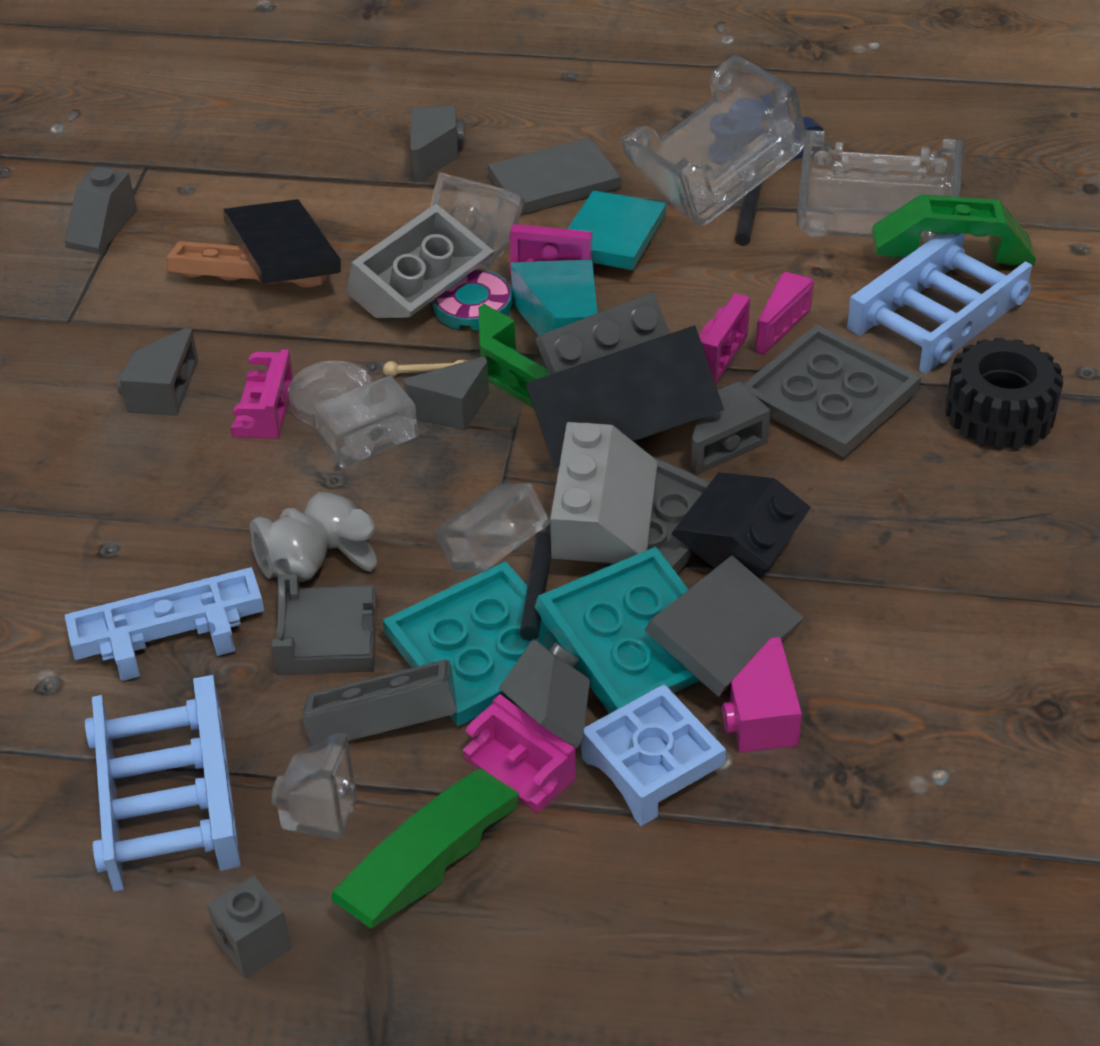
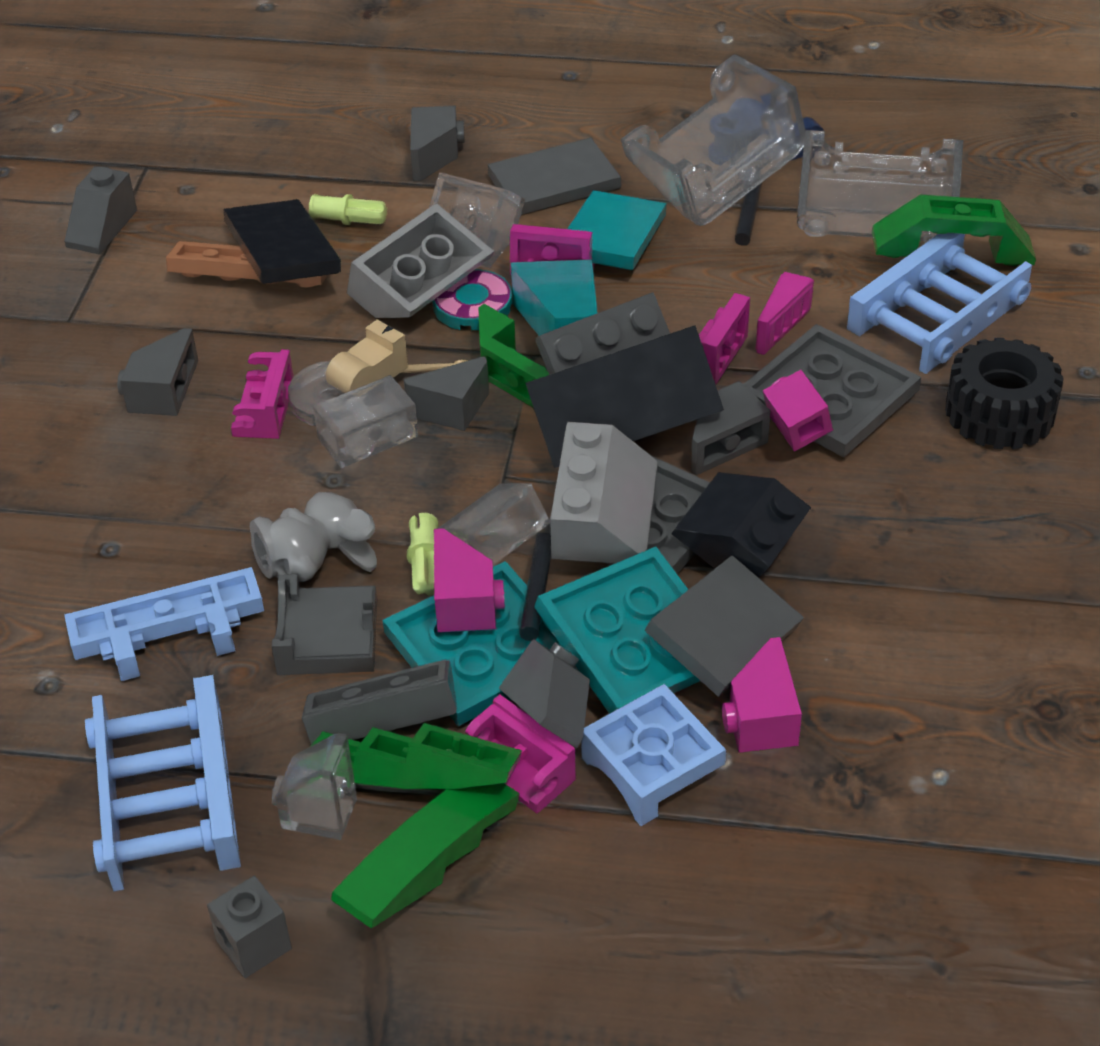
none -> green slope [302,723,522,789]
none -> yellowish green axle [309,194,387,225]
none -> tan leg [326,320,408,400]
none -> yellowish green axle [406,513,438,596]
none -> dark pink slope [434,528,505,632]
none -> dark pink brick [763,370,833,452]

